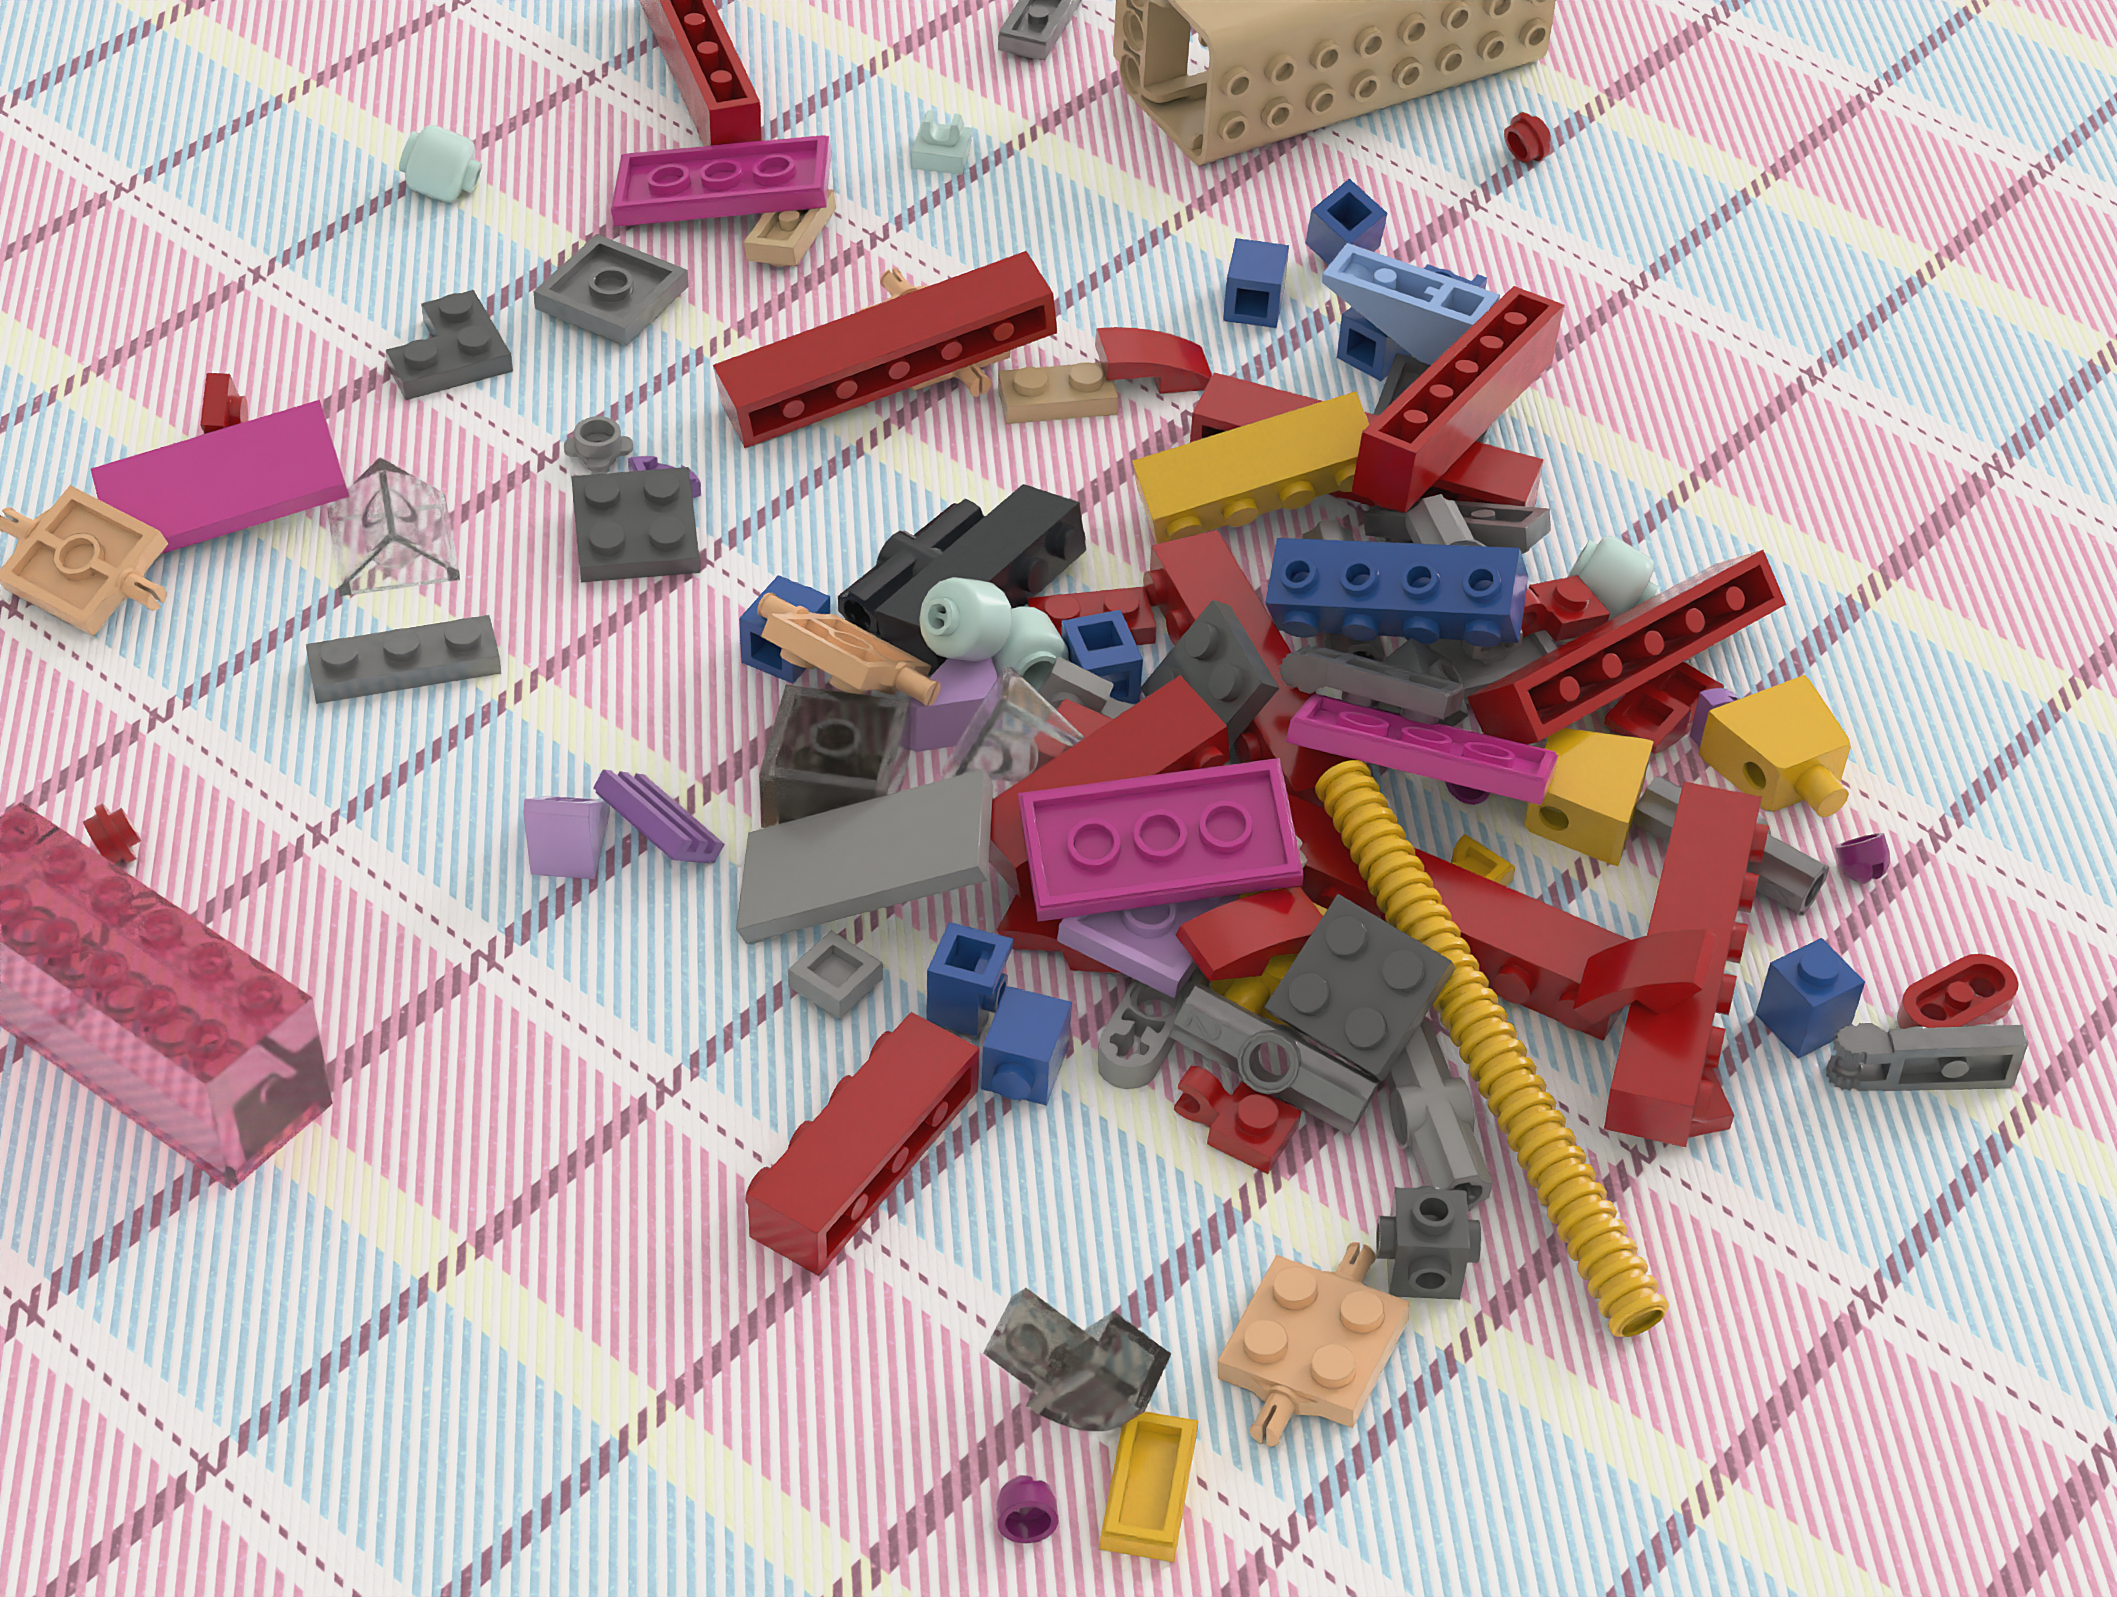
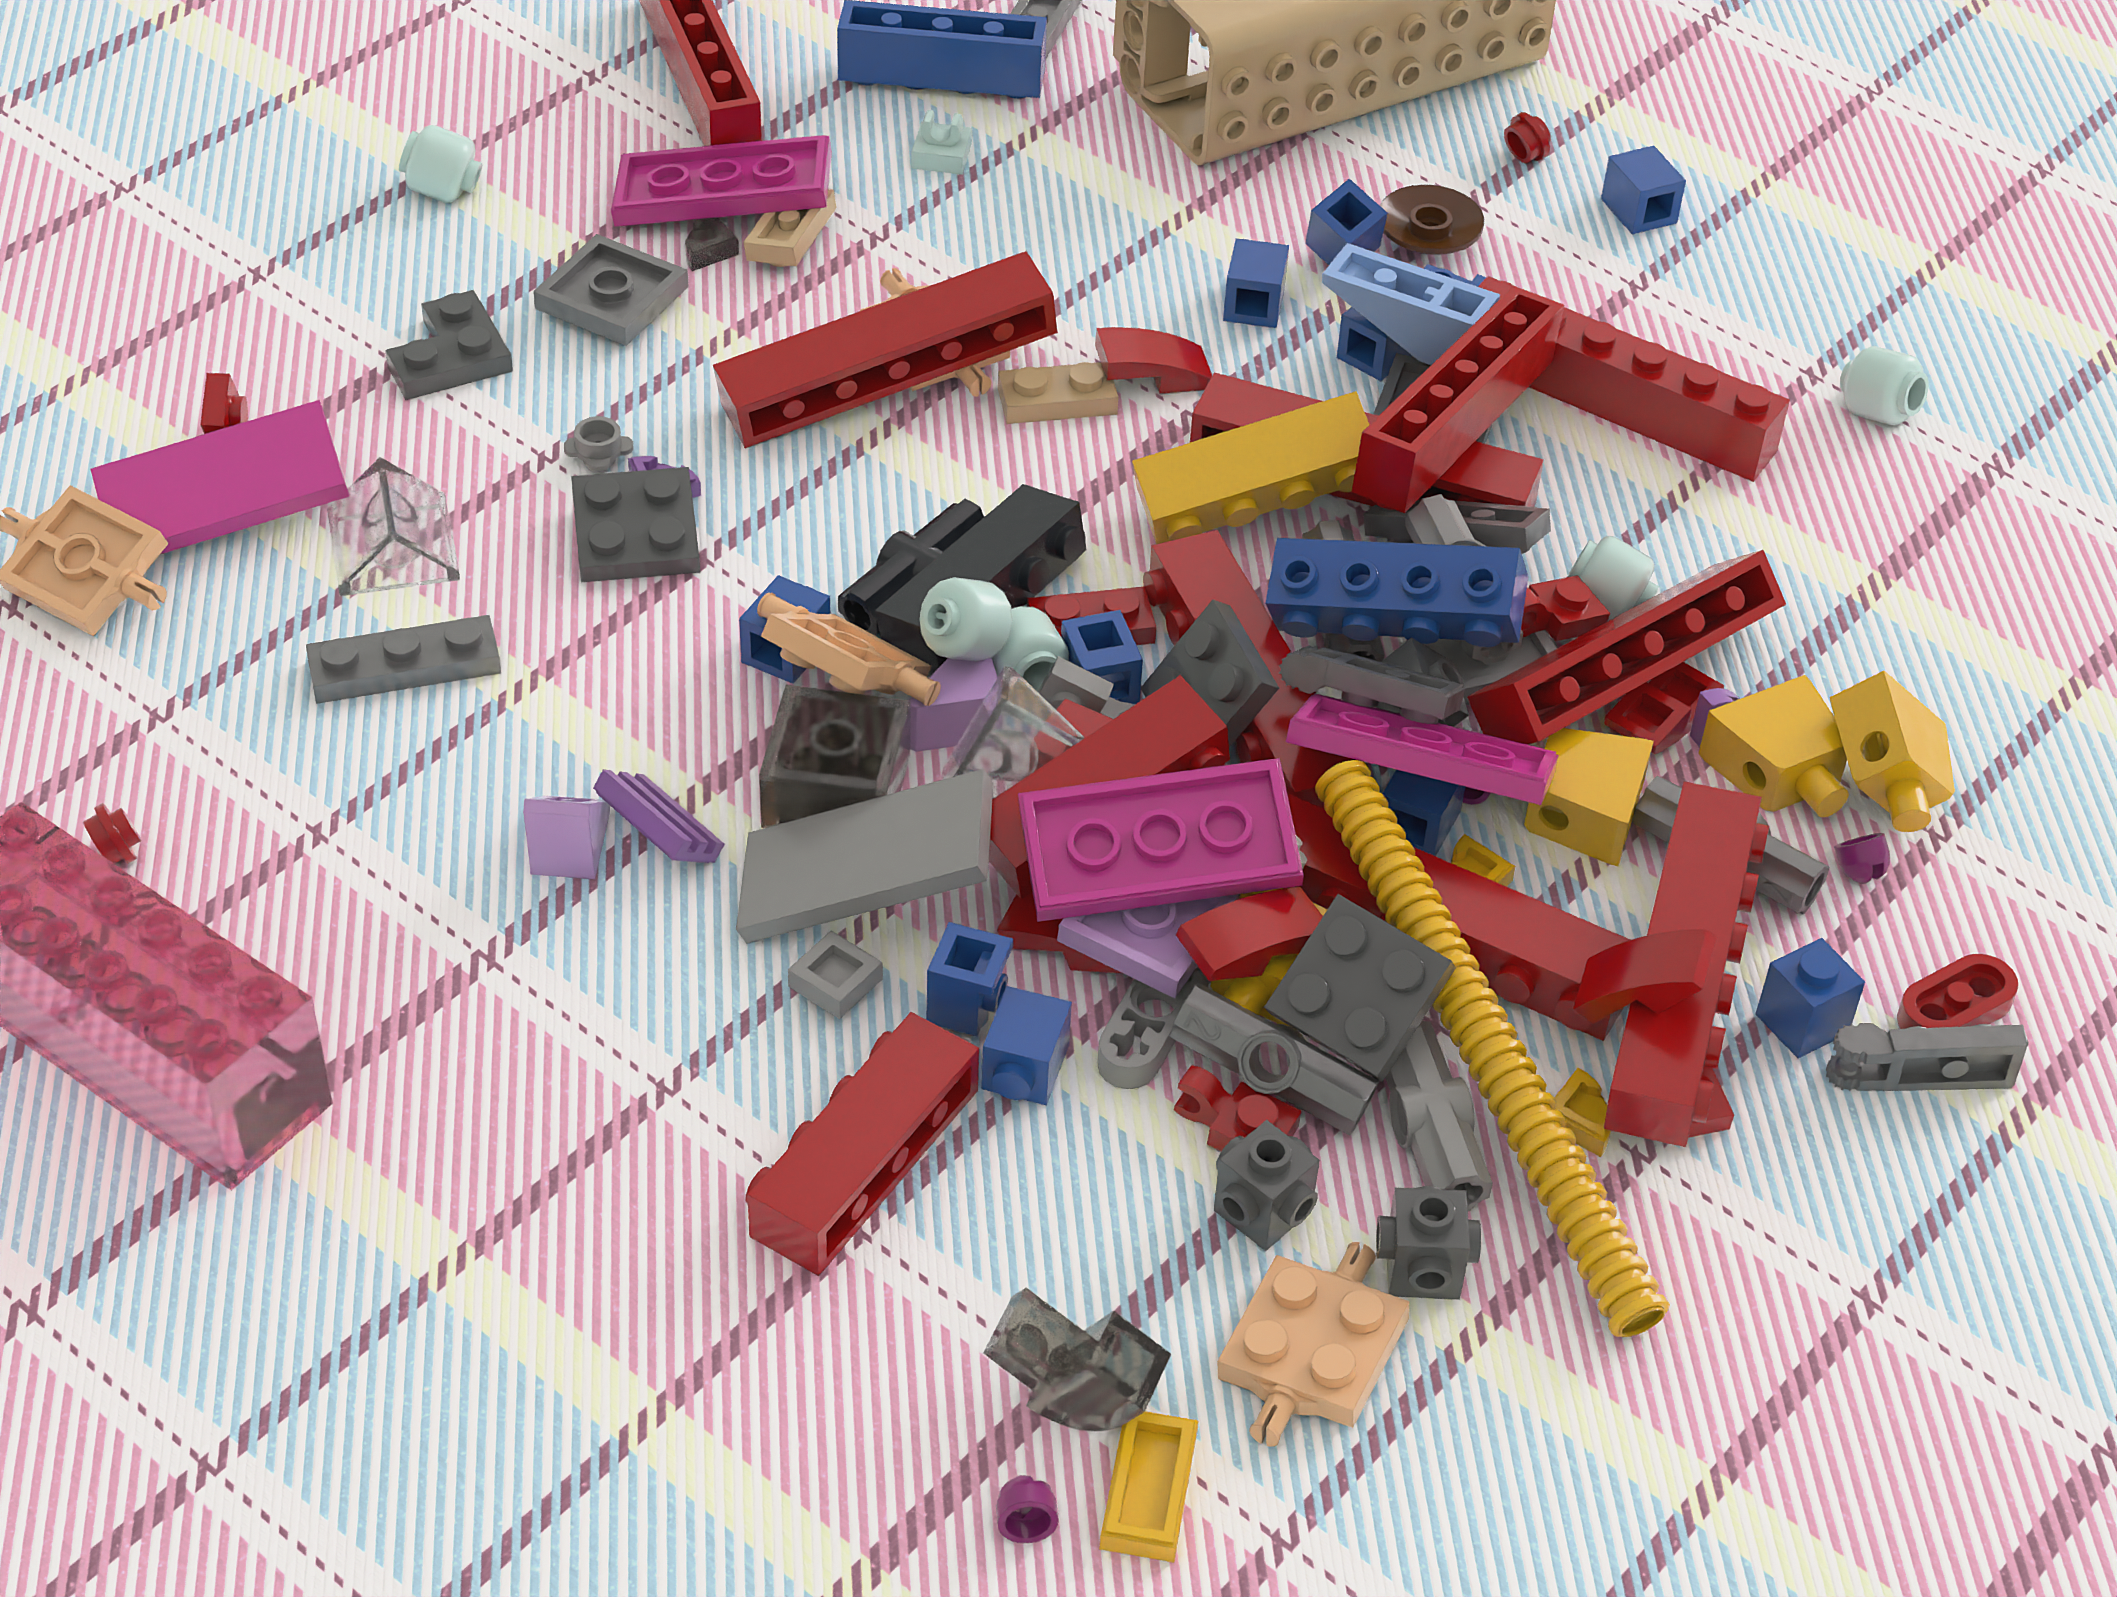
none -> clear smoke tile [685,217,739,271]
none -> blue brick [837,0,1047,99]
none -> dark grey brick [1213,1120,1320,1251]
none -> reddish brown dish [1380,184,1485,254]
none -> blue brick [1382,769,1466,856]
none -> red brick [1478,276,1790,482]
none -> yellow tile [1554,1067,1611,1157]
none -> blue brick [1601,145,1686,235]
none -> yellow torso [1830,670,1955,832]
none -> light aqua head [1840,346,1929,425]

